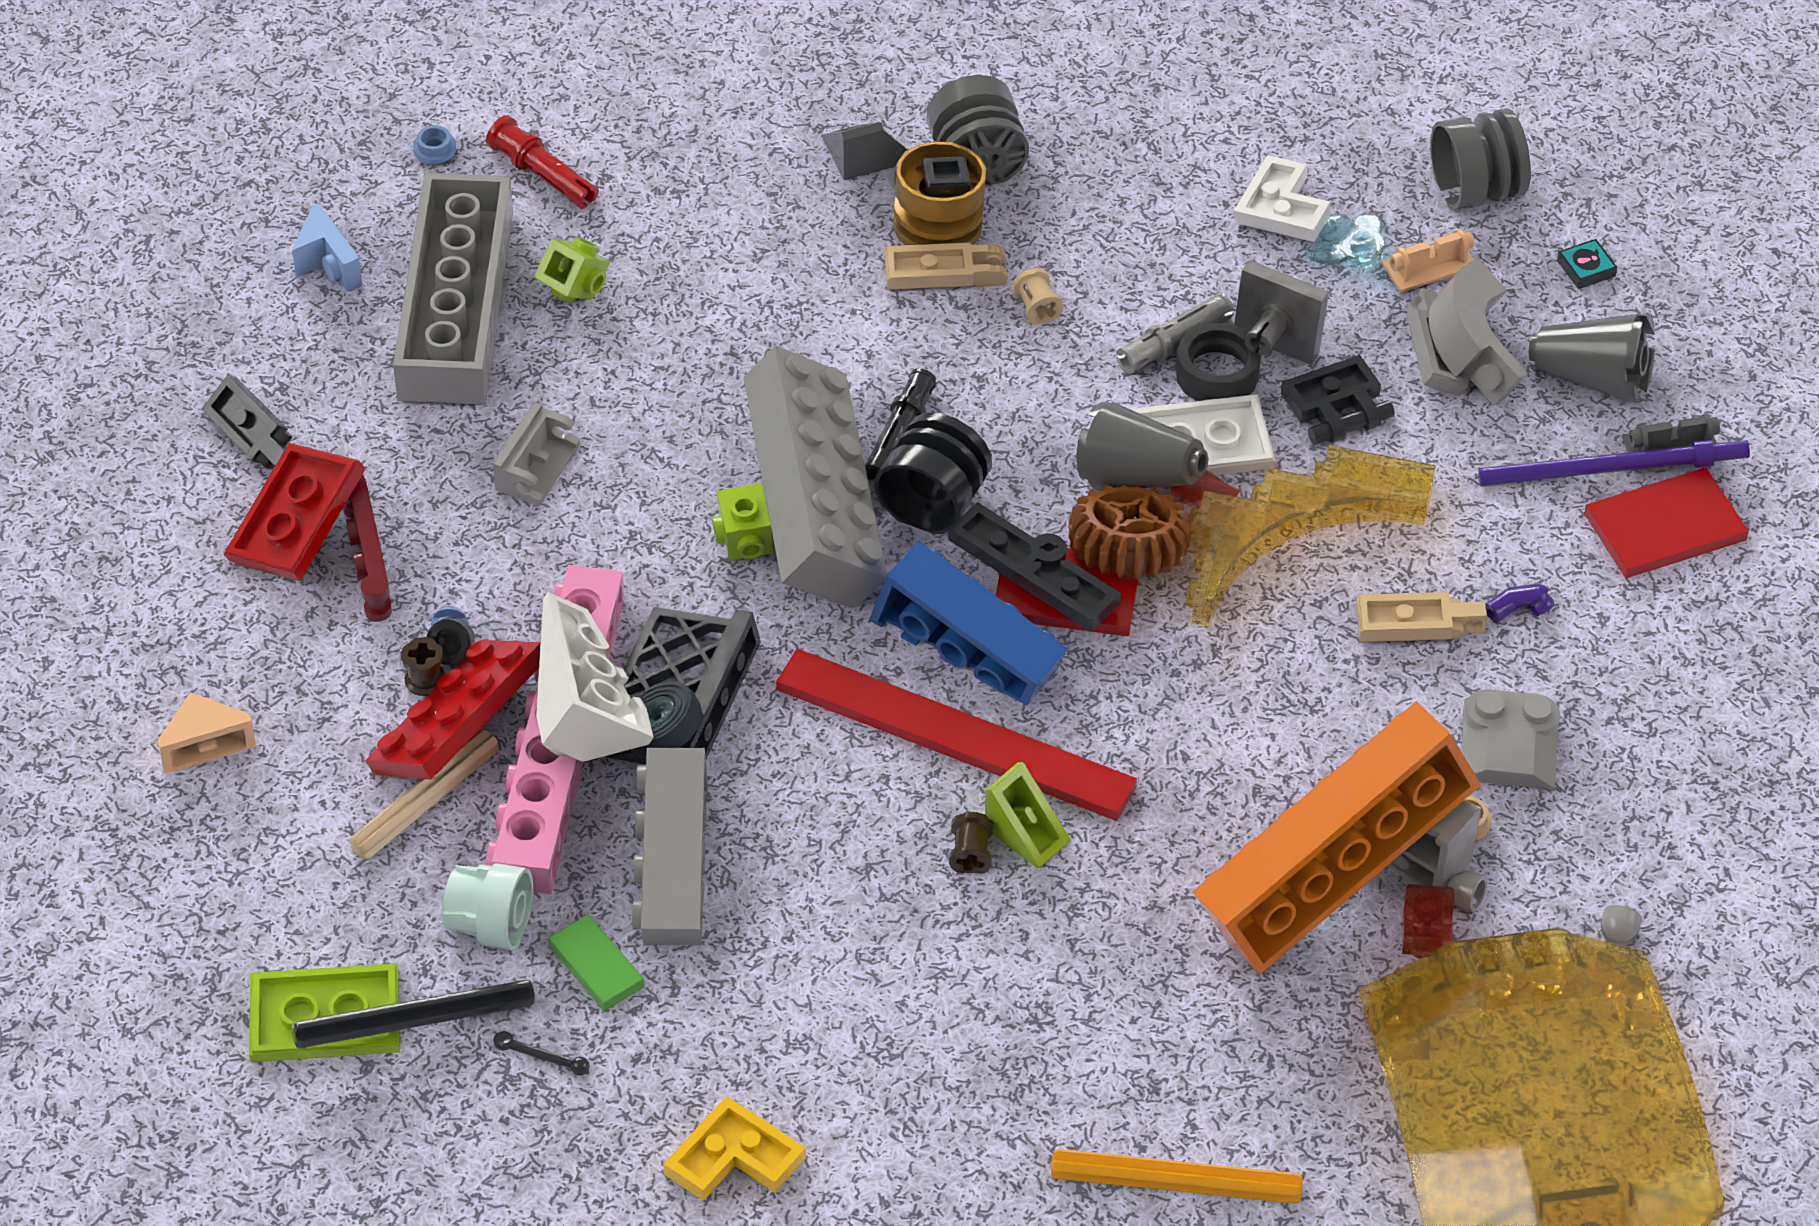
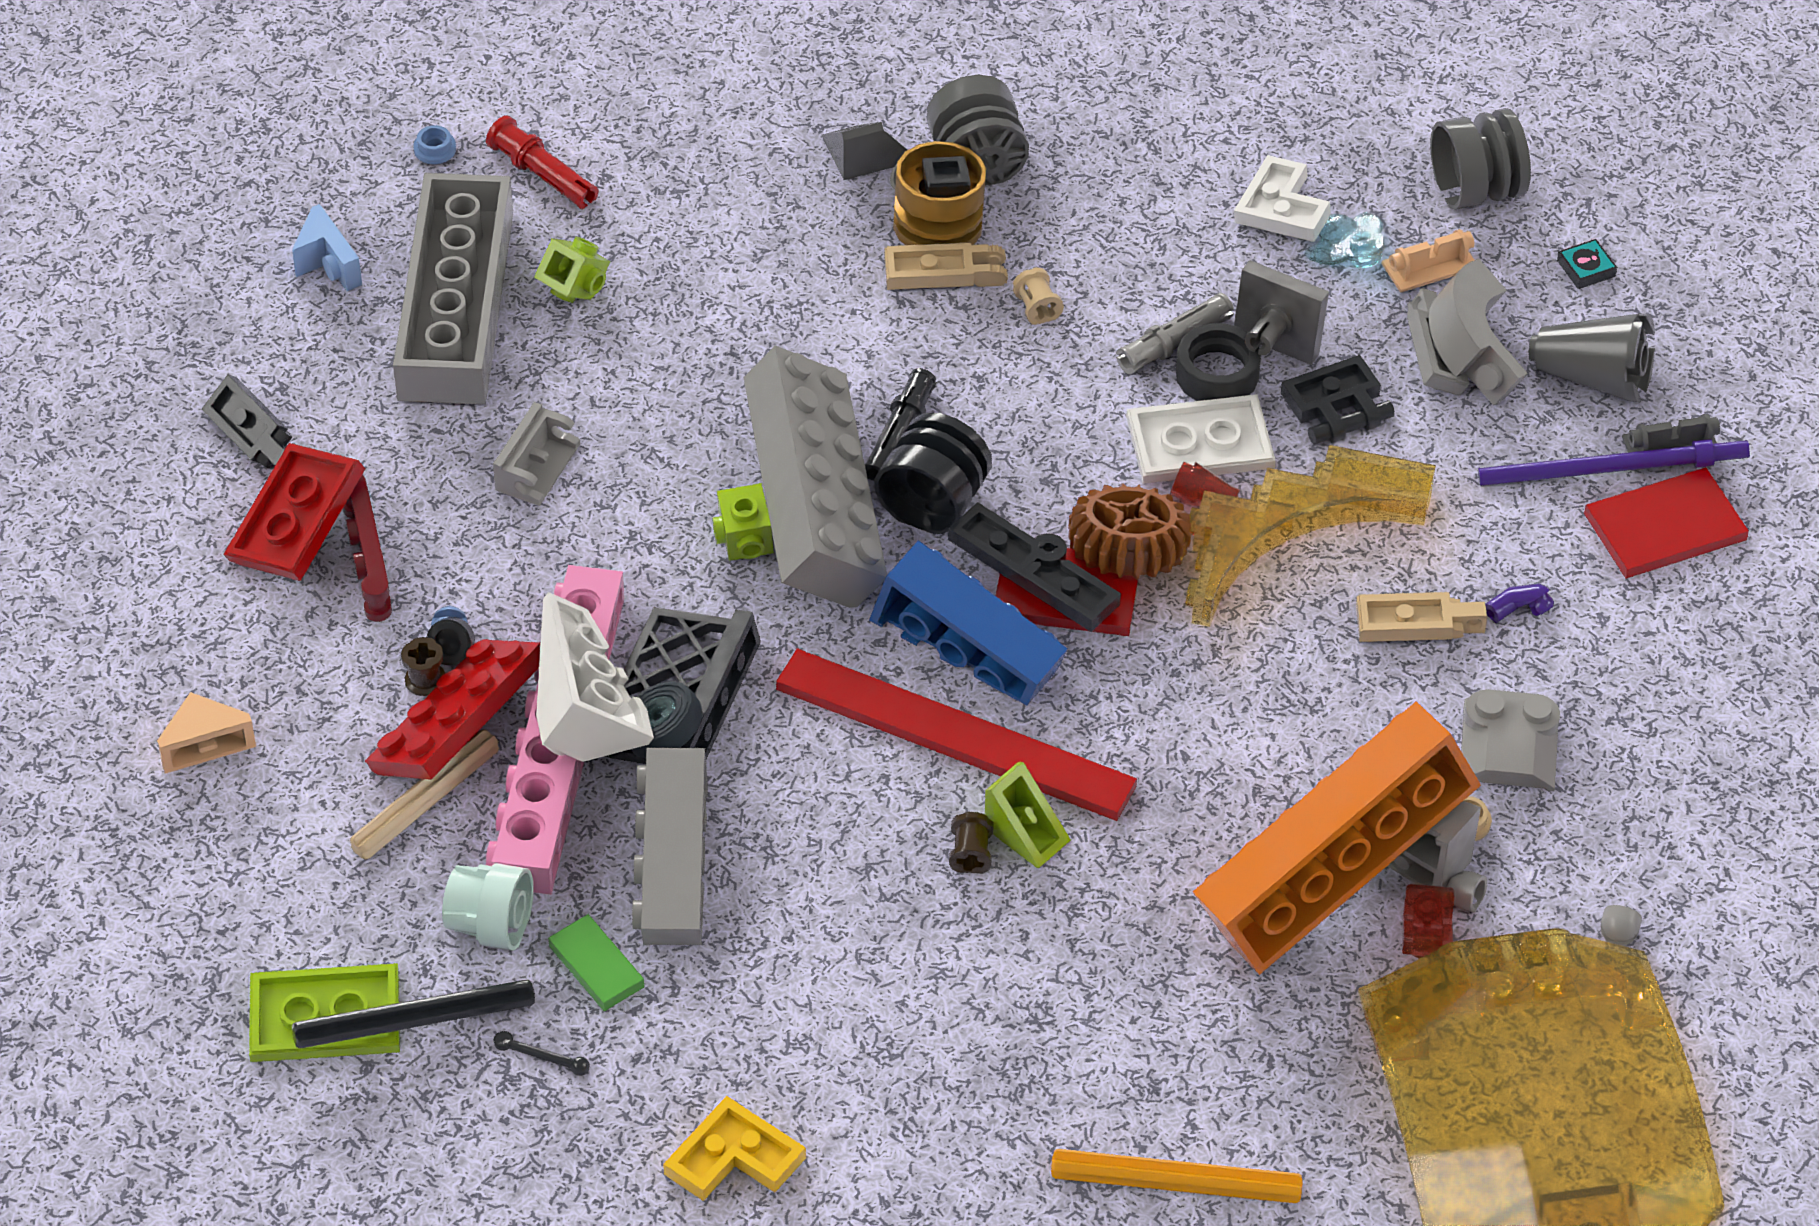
dark grey cone [1076,402,1209,491] -> none

